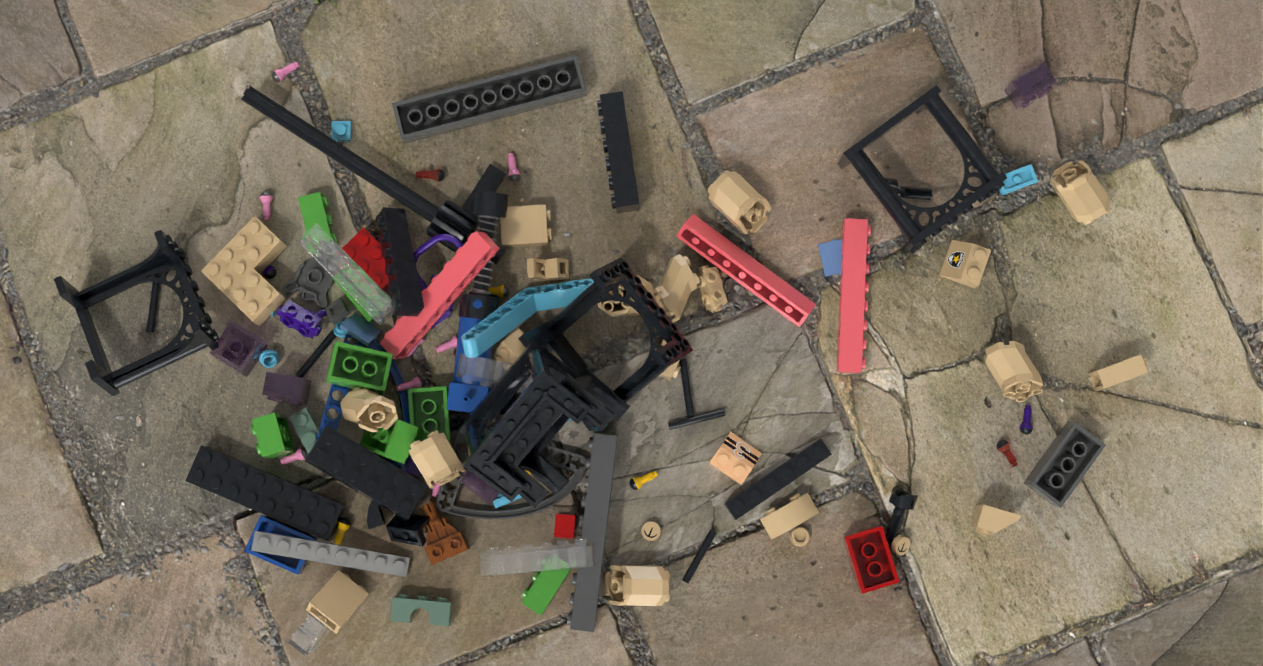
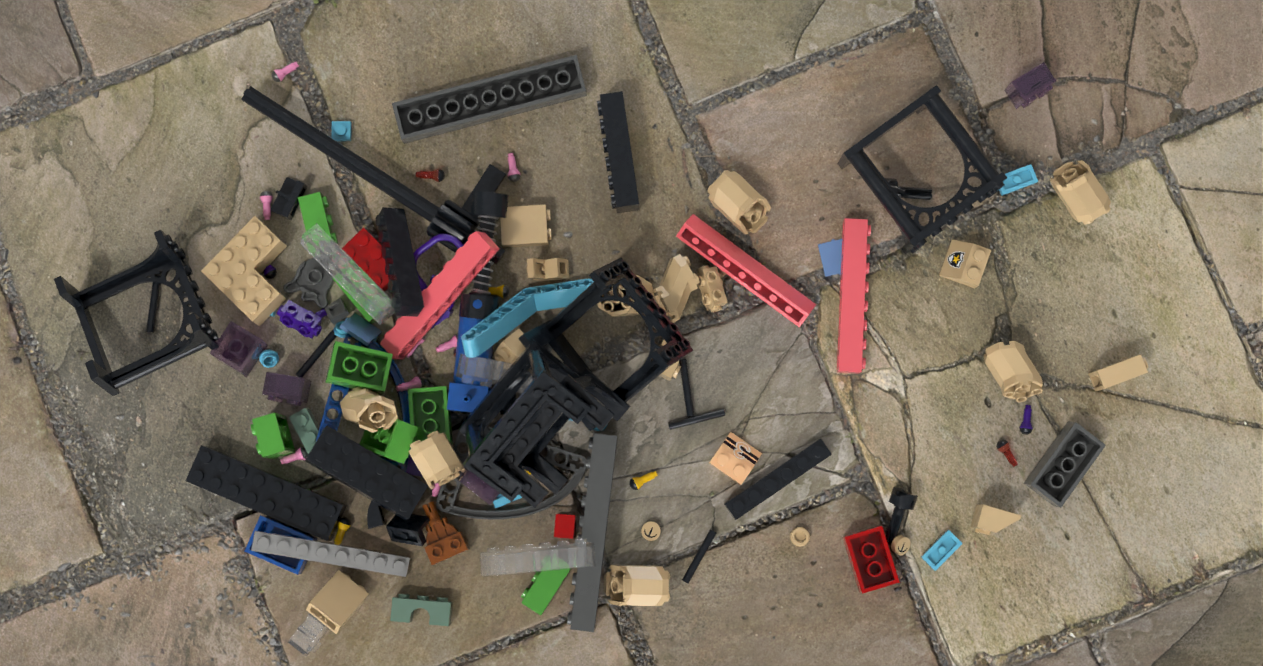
tan brick [760,492,819,540] -> none
none -> black panel [271,177,308,220]
none -> medium azure plate [921,530,963,571]

